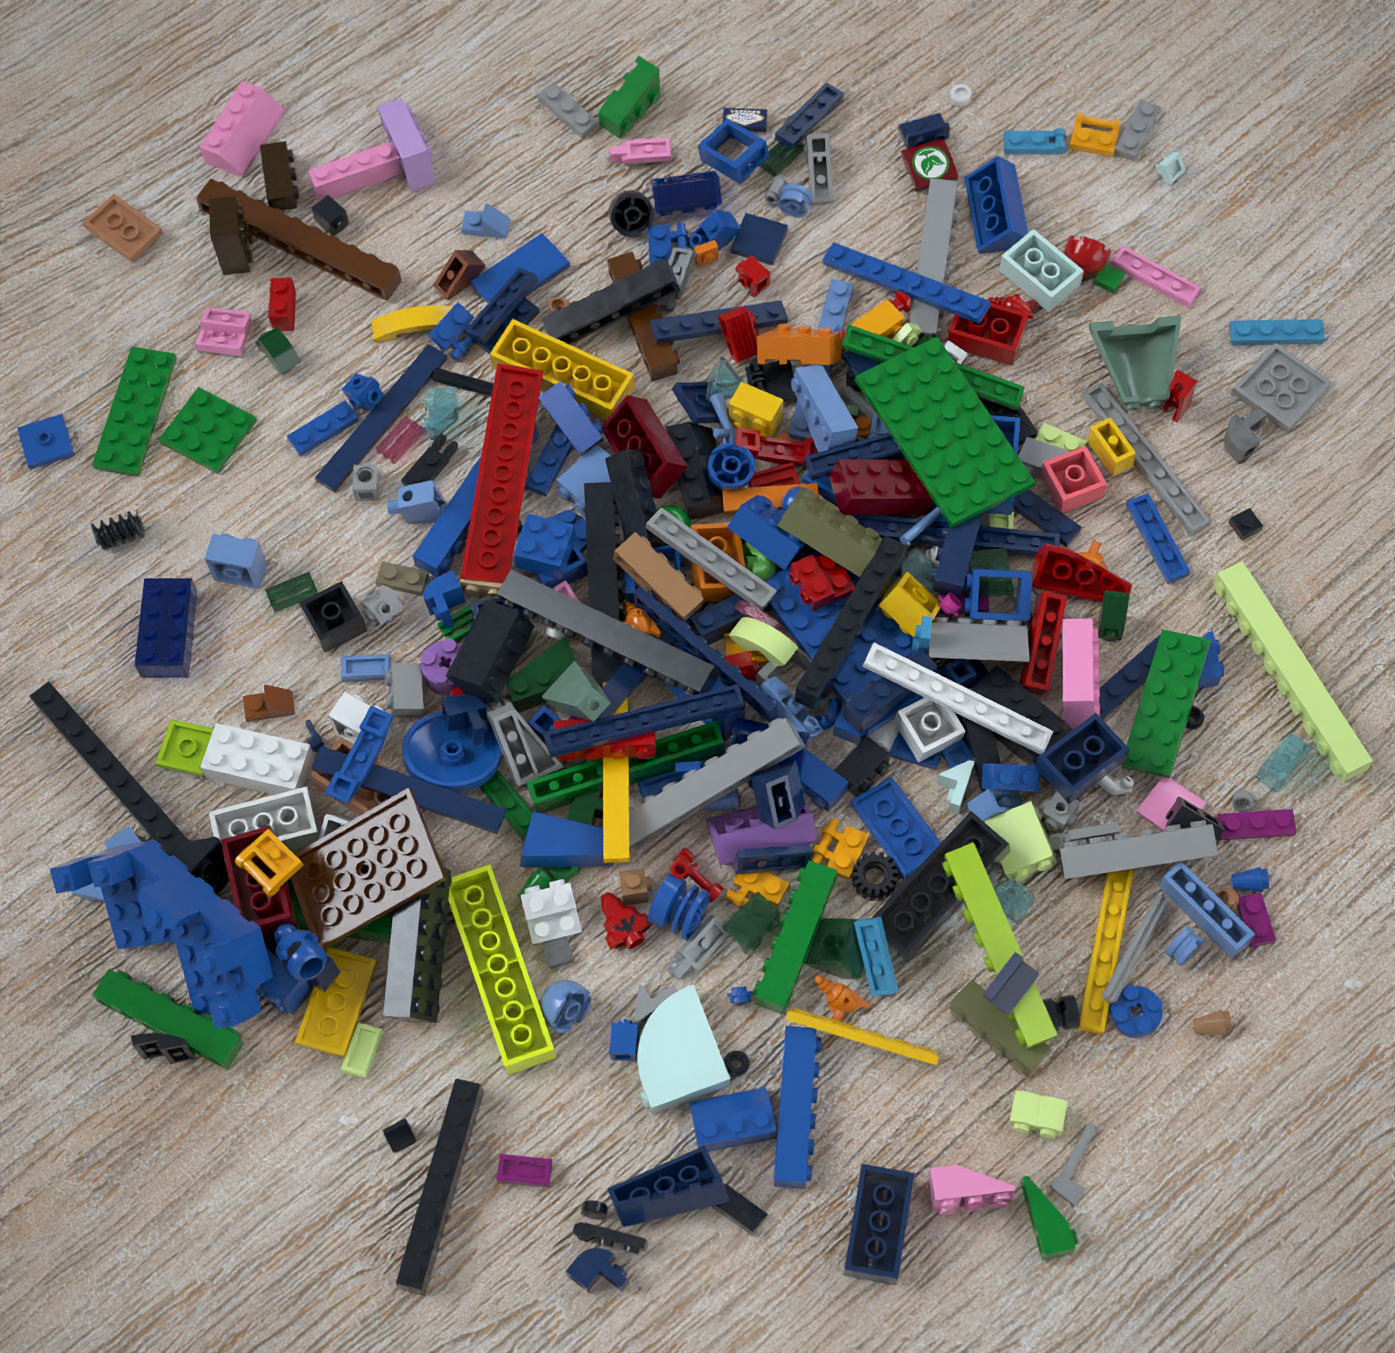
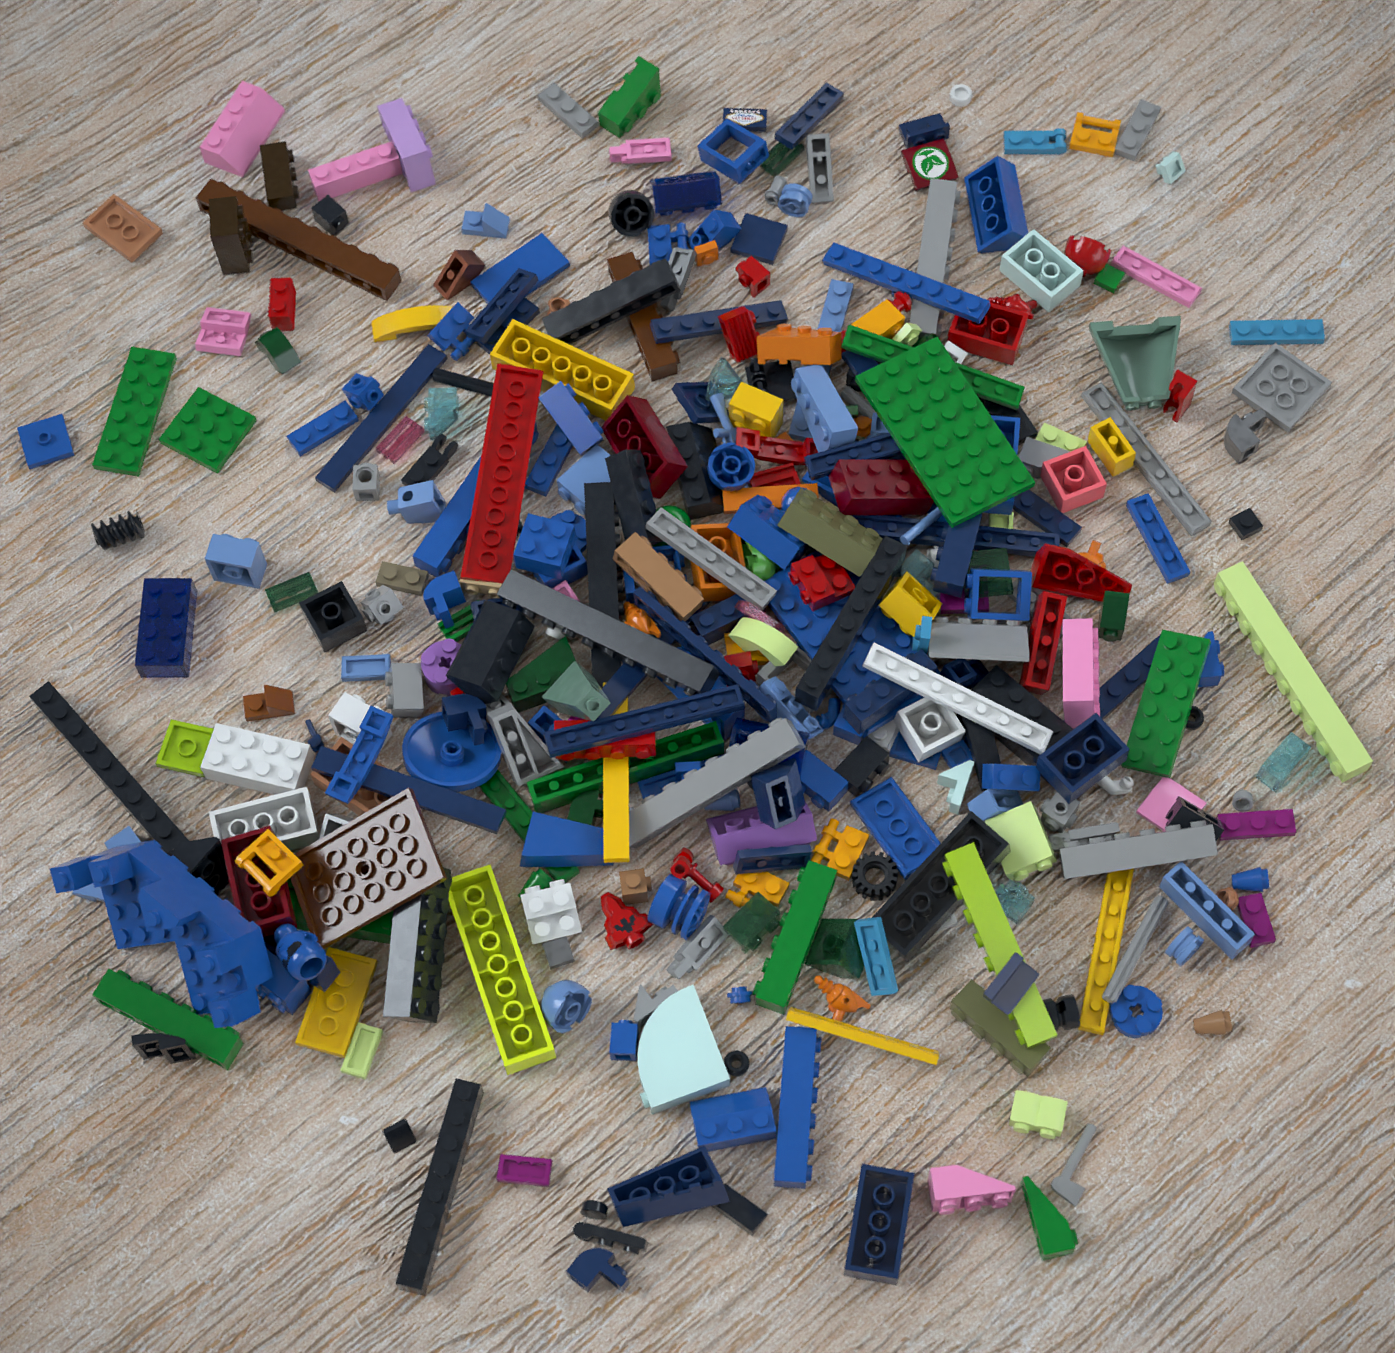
dark pink plate [938,593,962,617] -> none

